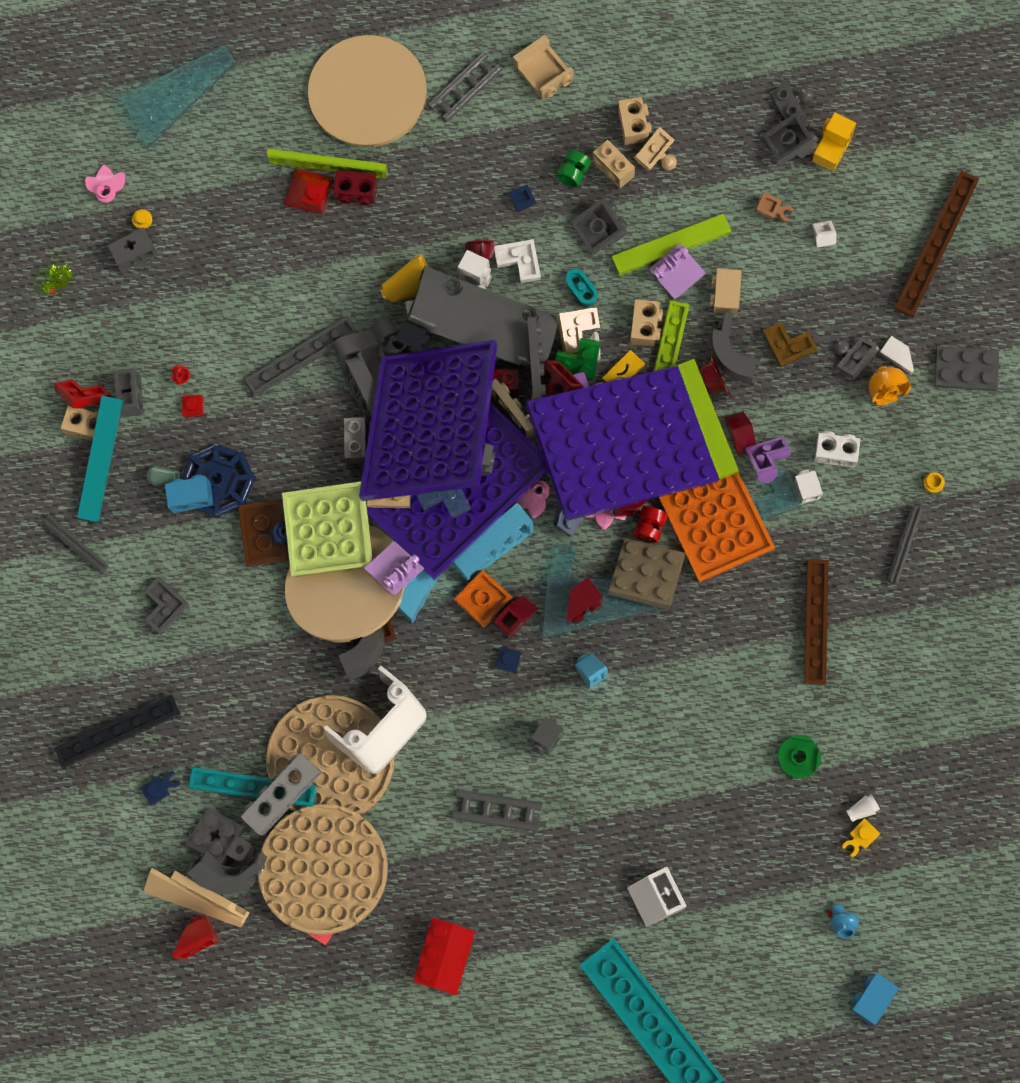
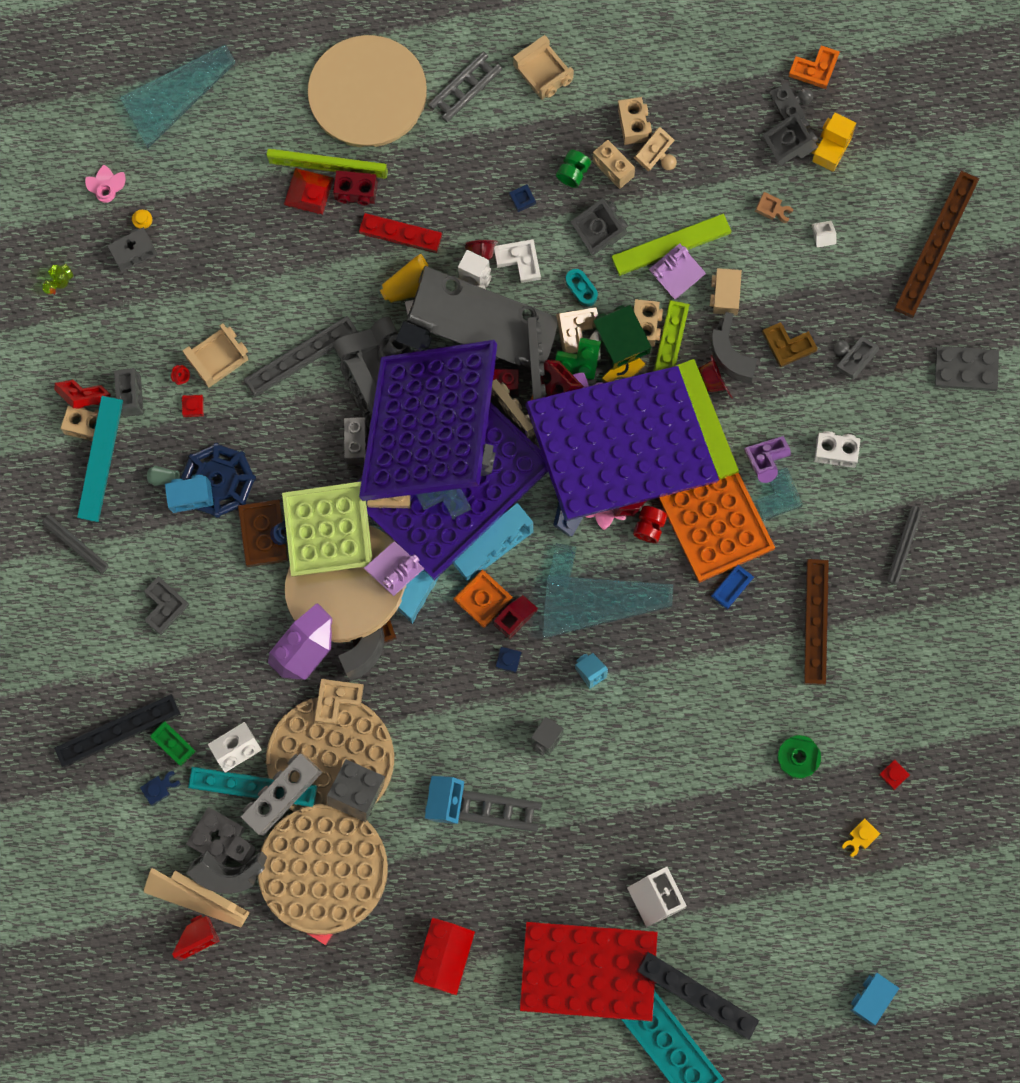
white windscreen [324,666,427,774] -> none
bright pink plate [513,480,550,519] -> none
dark red slope [566,577,603,626] -> none
dark tan plate [608,538,686,610] -> none
dark red slope [724,411,756,456] -> none
white brick [793,470,823,504] -> none
dark azure animal [827,904,859,938] -> none
white cone [846,794,880,822] -> none
light orange cylinder [868,366,911,405] -> none
white tile [879,336,914,374] -> none
yellow plate [923,472,945,493] -> none
none -> green plate [150,721,196,766]
none -> tan panel [183,323,248,388]
none -> white brick [208,722,261,772]
none -> medium lavender wedge [268,603,332,680]
none -> tan plate [315,679,364,725]
none -> dark grey brick [327,759,385,822]
none -> red plate [359,213,442,253]
none -> dark azure brick [425,776,465,824]
none -> red plate [520,922,658,1021]
none -> dark green panel [592,305,652,370]
none -> black plate [636,952,760,1040]
none -> blue tile [711,565,754,610]
none -> orange plate [788,45,840,89]
none -> red plate [879,760,910,790]

